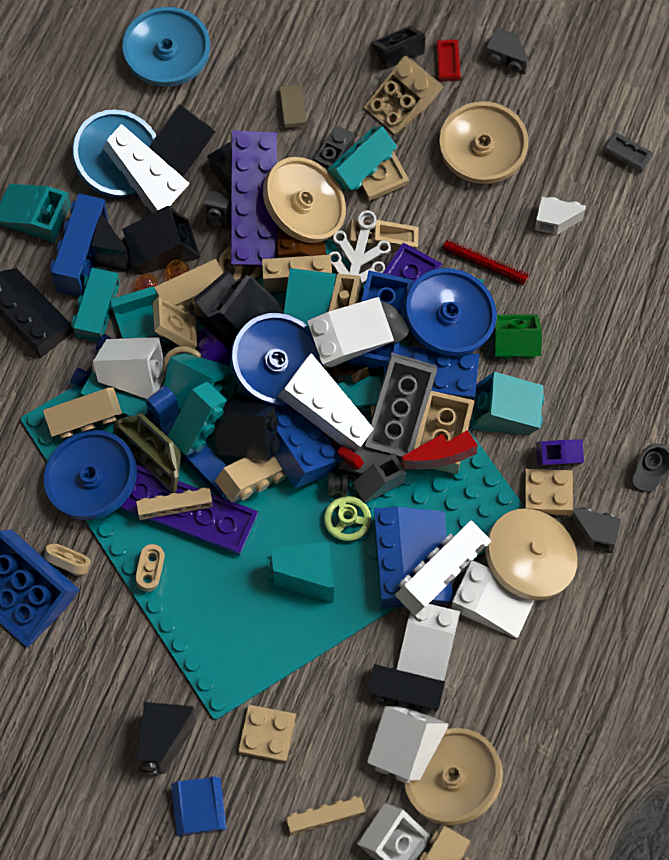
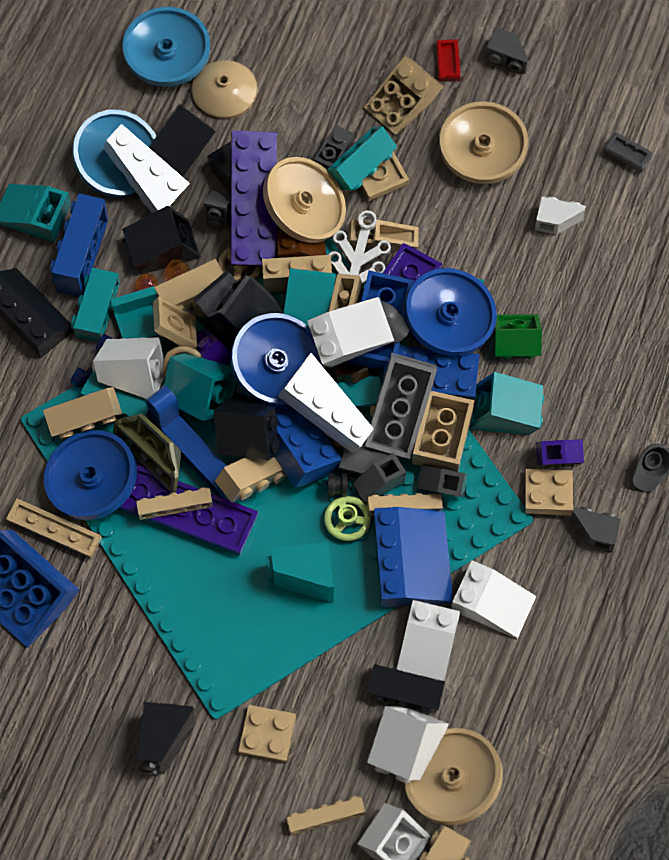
tan plate [44,544,90,576] -> none
black slope [91,215,131,271] -> none
tan plate [136,544,165,592] -> none
teal brick [167,382,227,456] -> none
blue slope [171,776,227,836] -> none
dark tan slope [280,85,307,128] -> none
red tile [337,445,364,470] -> none
black slope [371,26,426,70] -> none
white wedge [395,520,491,615] -> none
red slope [401,430,478,470] -> none
red axle [443,238,529,285] -> none
tan dish [485,509,577,600] -> none
none -> tan plate [6,499,102,559]
none -> tan dish [192,60,257,119]
none -> tan piece [366,493,443,516]
none -> dark grey slope [417,465,468,497]

